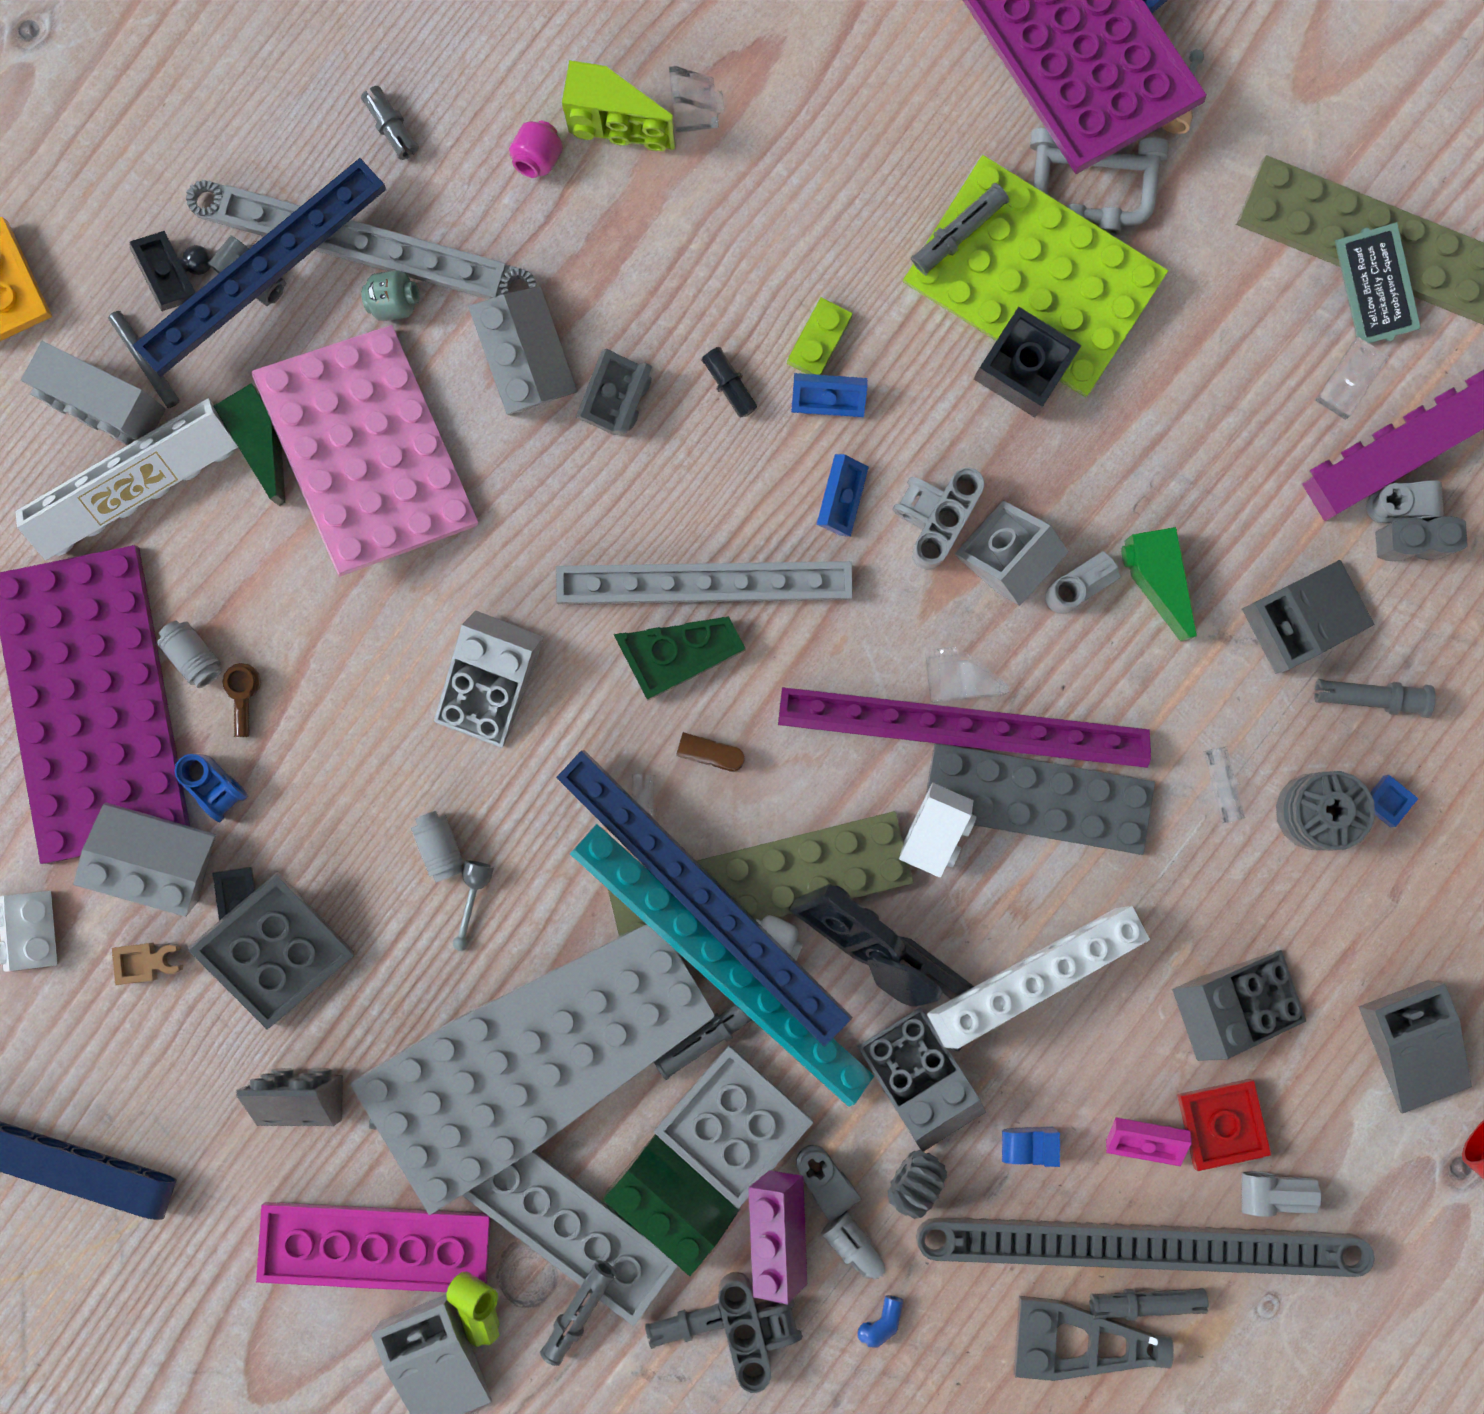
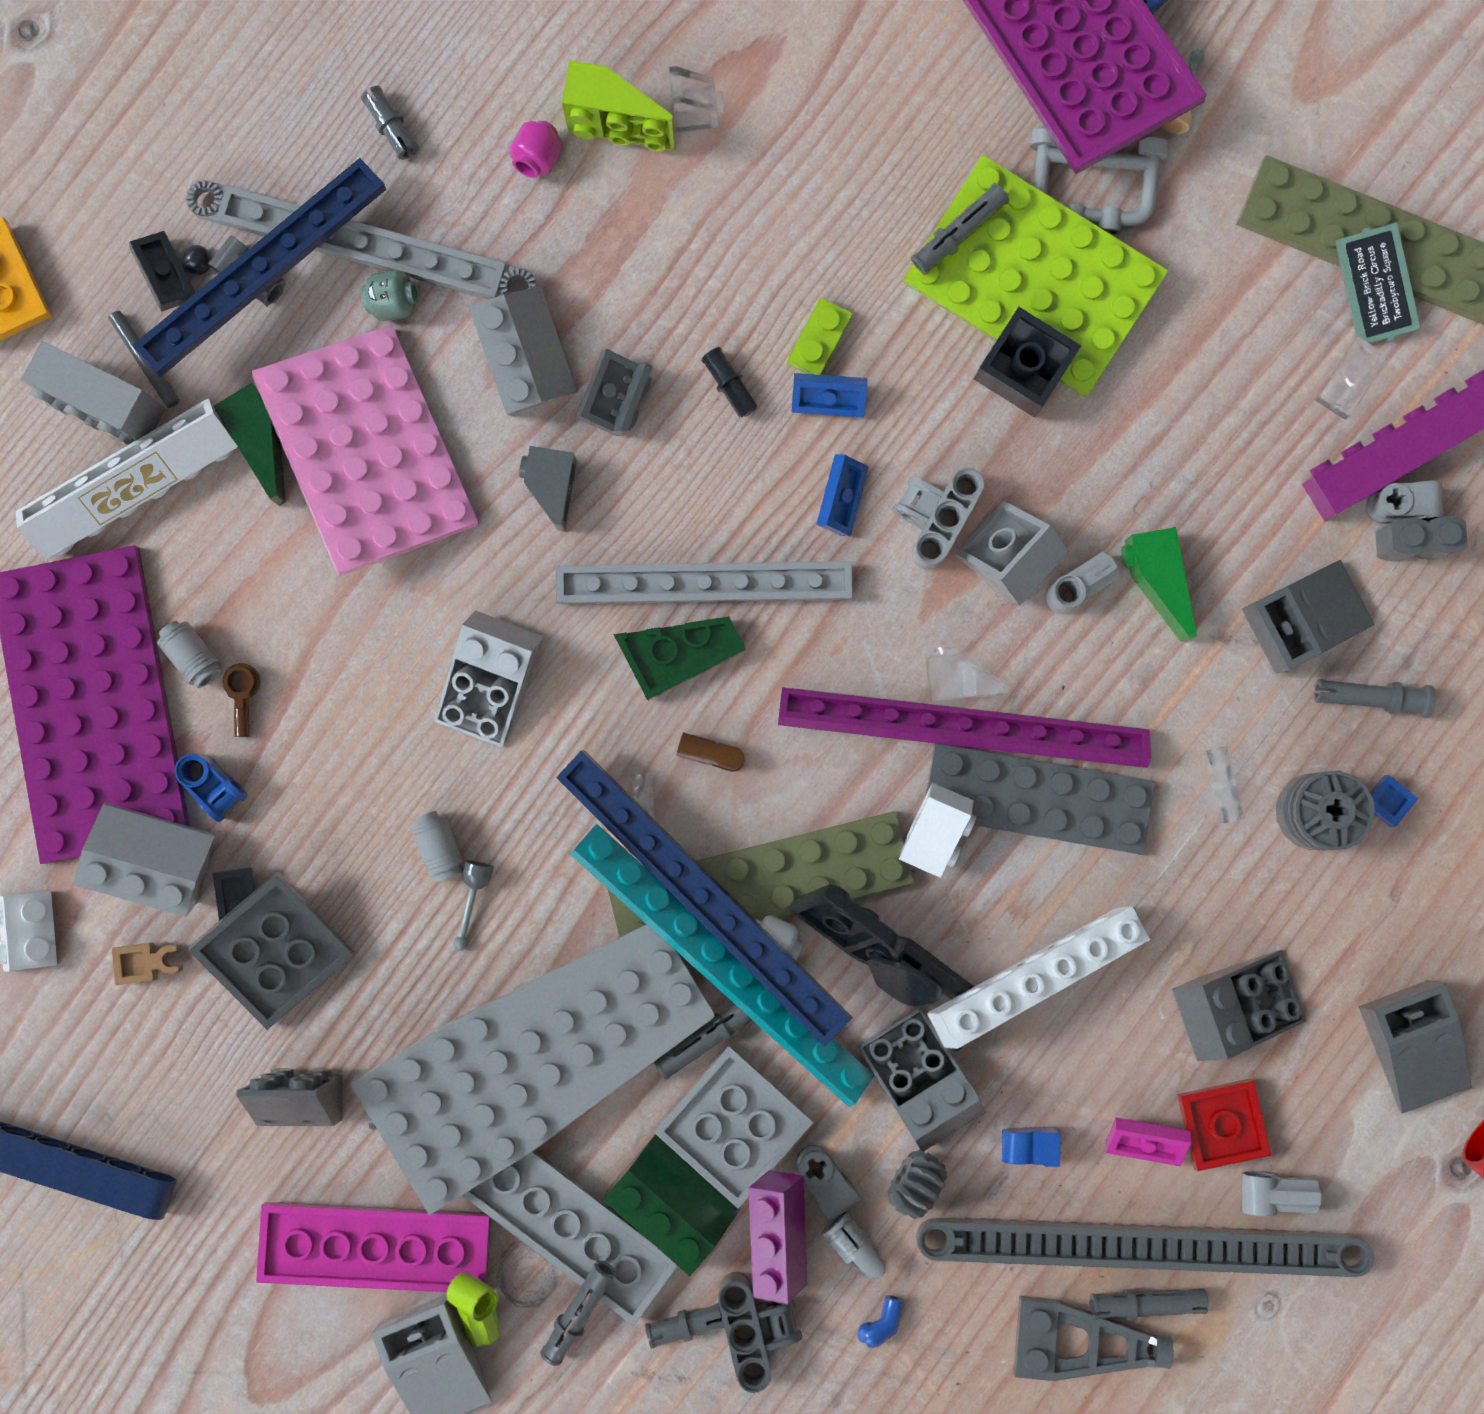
none -> dark grey slope [519,446,577,532]

